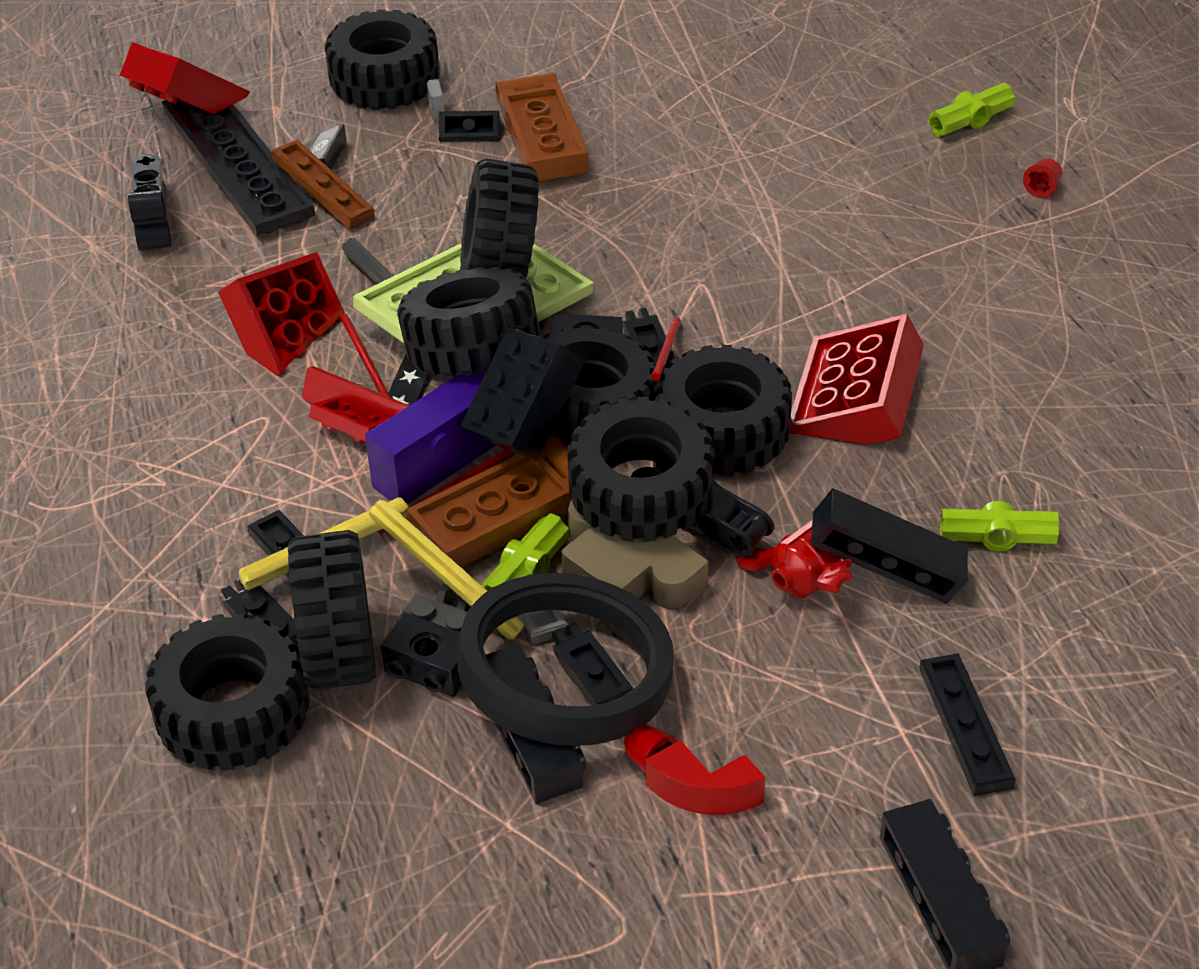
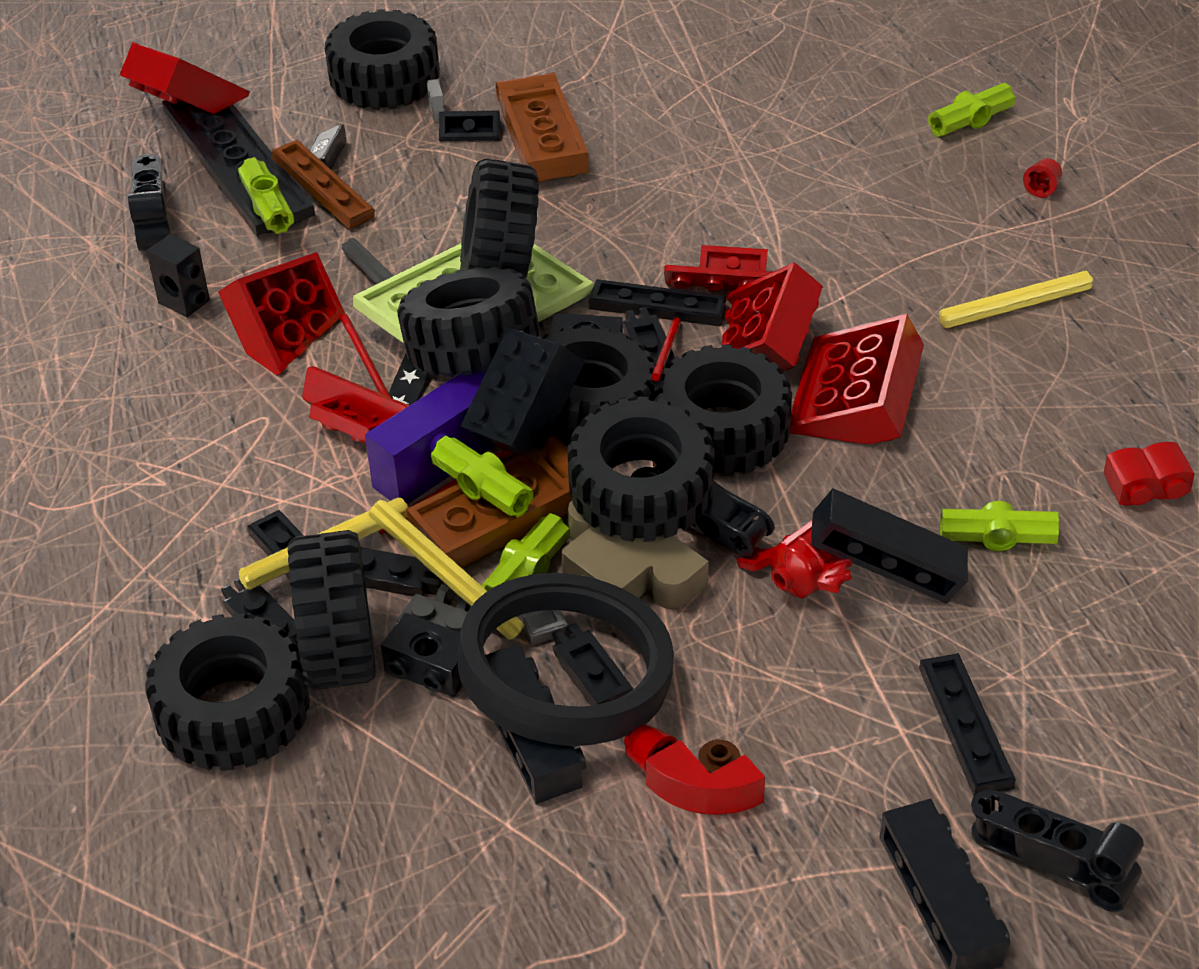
none -> black brick [146,234,210,317]
none -> lime piece [238,157,294,234]
none -> black hinge [360,547,444,597]
none -> lime piece [431,436,533,517]
none -> black tile [589,279,727,326]
none -> red bracket [664,245,772,291]
none -> reddish brown plate [698,740,740,773]
none -> red wedge [721,262,823,371]
none -> light yellow axle [939,271,1093,329]
none -> black piece [971,790,1144,912]
none -> red brick [1104,442,1195,506]

